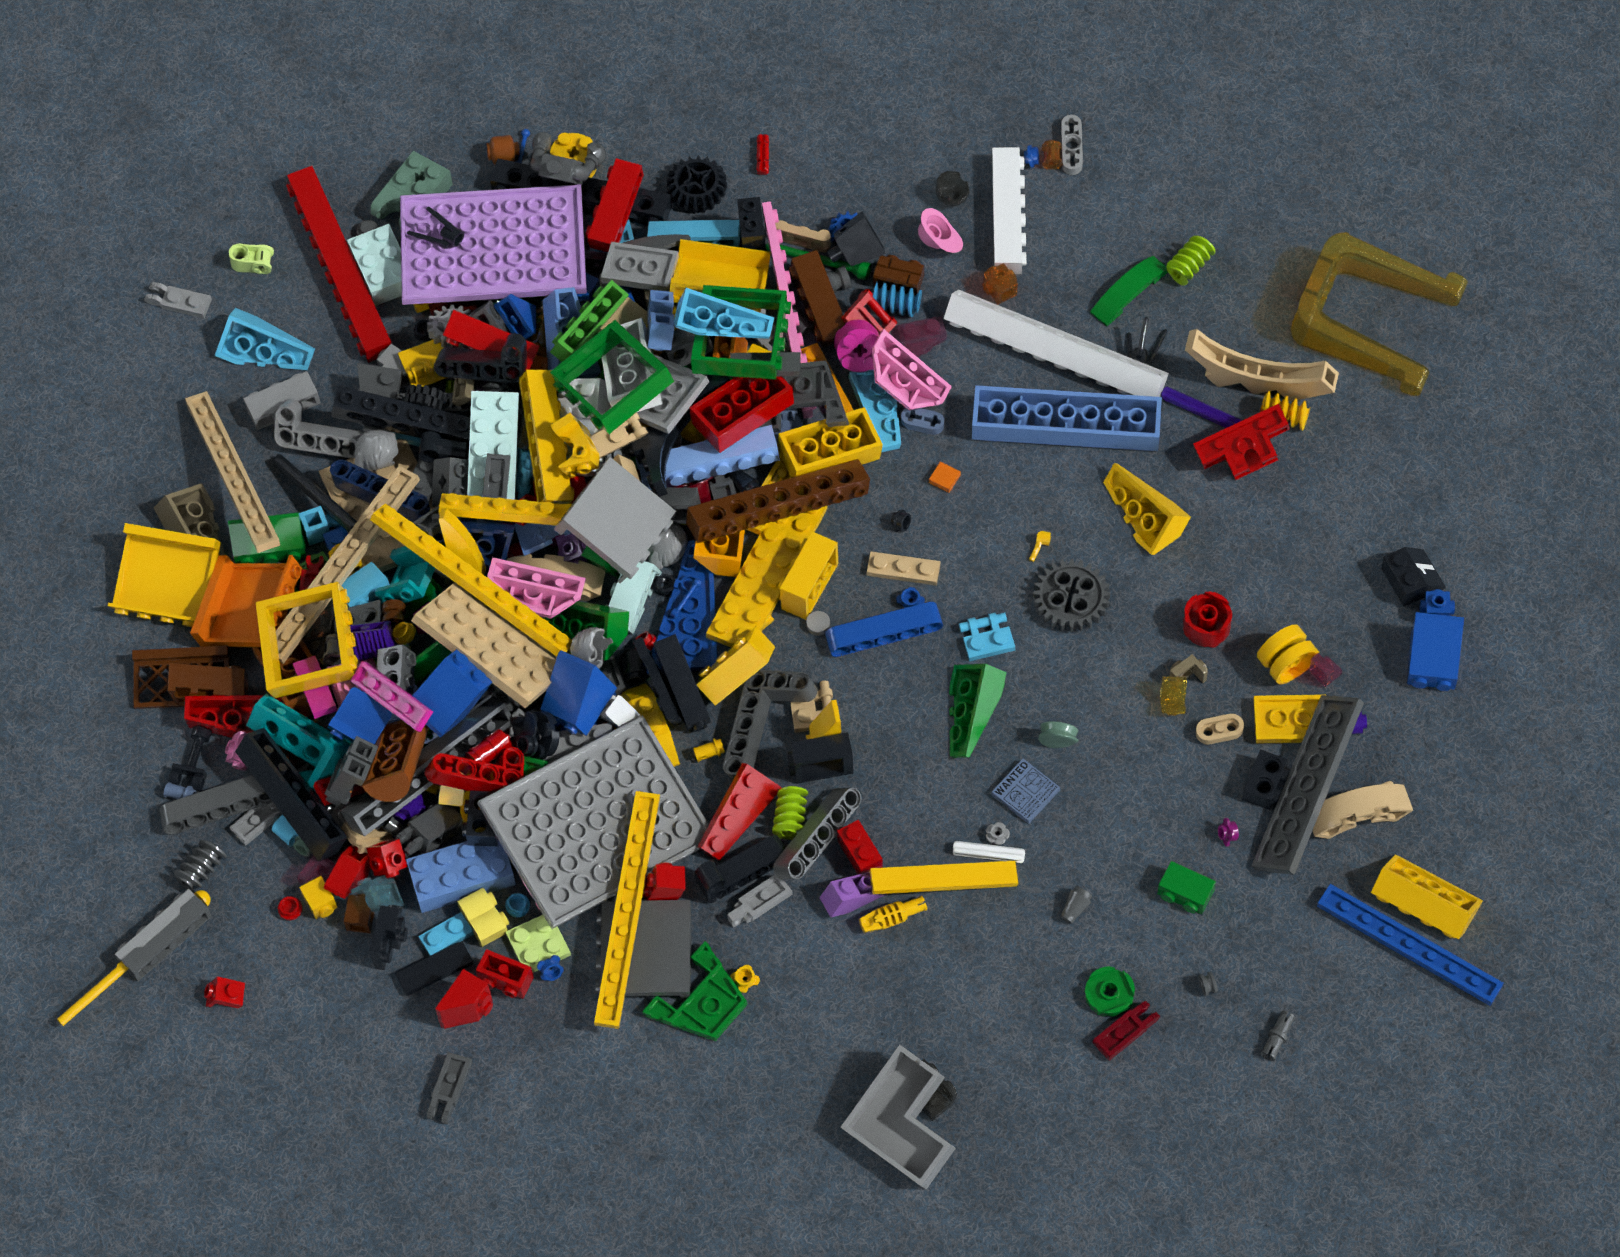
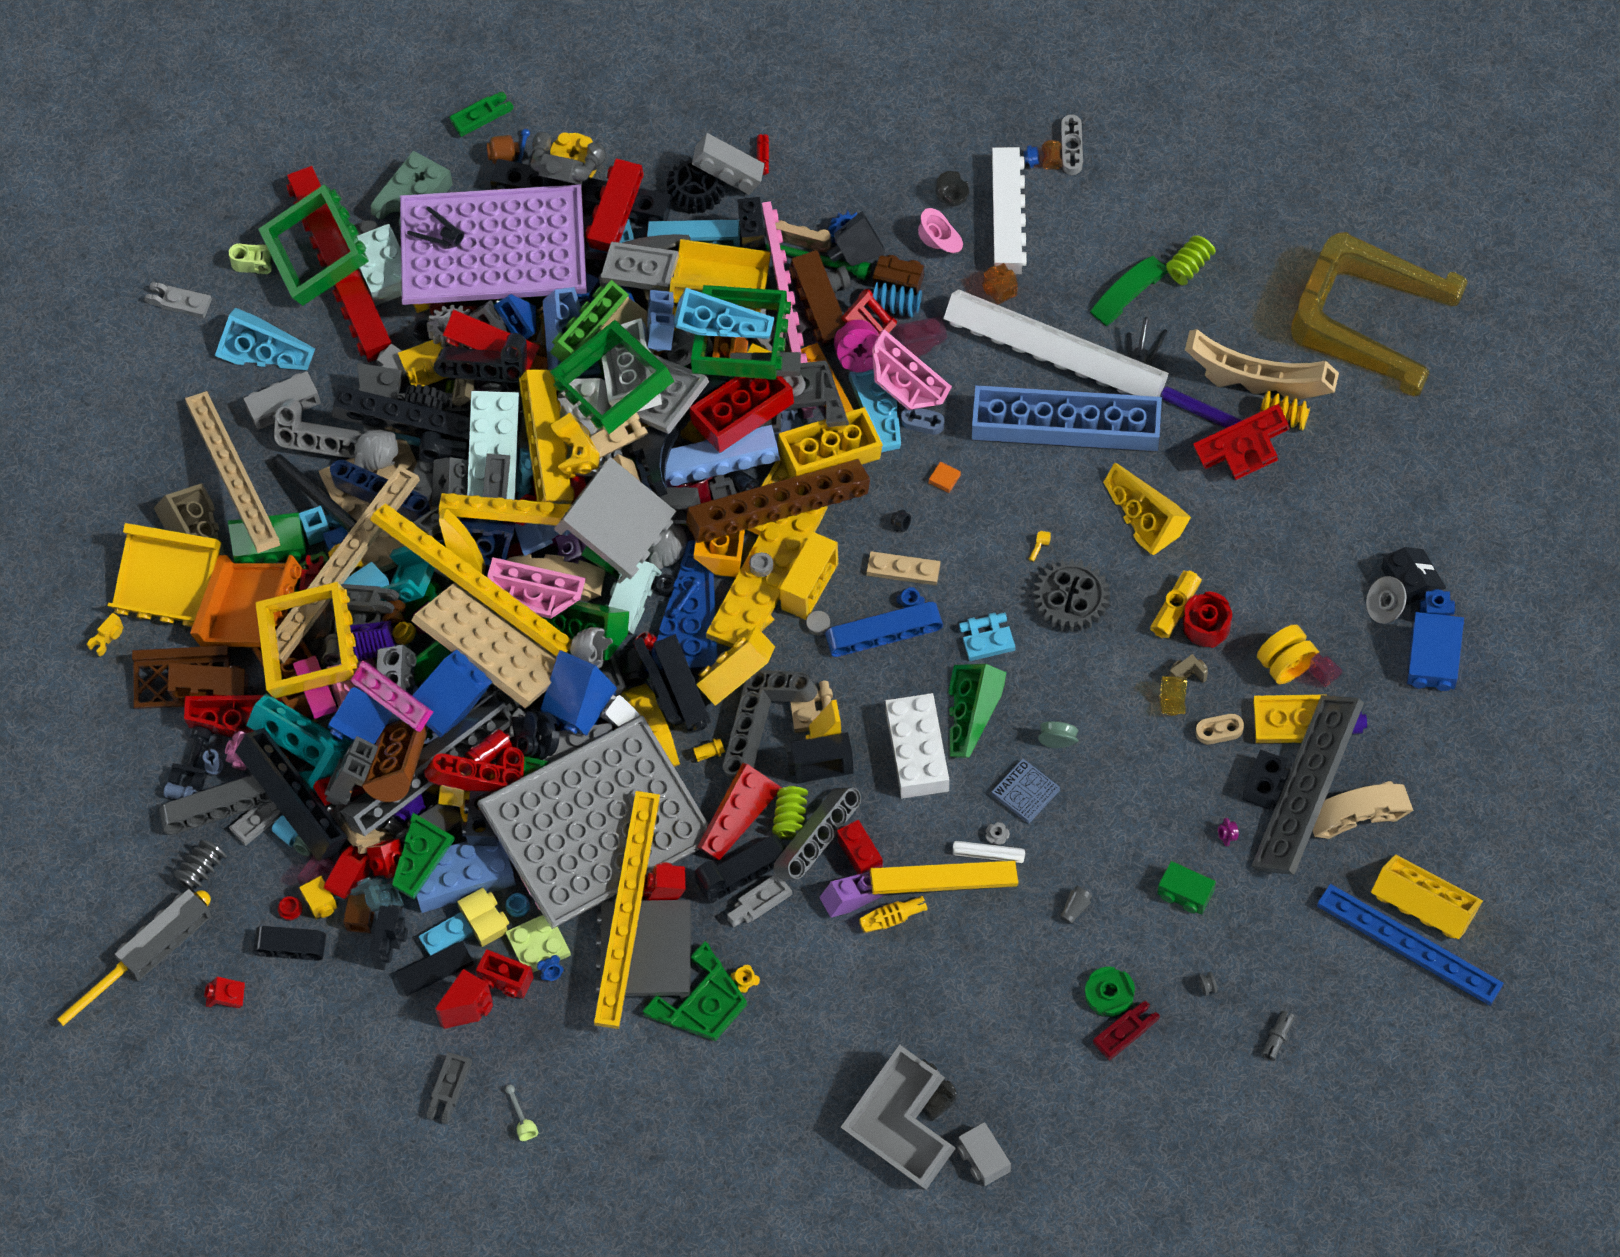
none -> yellow plate [87,613,124,656]
none -> sand blue pin [203,749,224,775]
none -> black beam [253,926,327,961]
none -> green window [259,184,369,306]
none -> dark grey hinge [330,584,399,614]
none -> green wing [392,813,455,899]
none -> green hinge [449,91,514,137]
none -> hinge [505,1084,539,1141]
none -> light grey brick [692,133,764,195]
none -> light grey tile [749,552,773,577]
none -> light grey tile [783,375,806,397]
none -> white brick [885,693,949,799]
none -> light grey brick [957,1122,1011,1186]
none -> yellow piece [1150,570,1202,638]
none -> light grey dish [1366,576,1406,624]

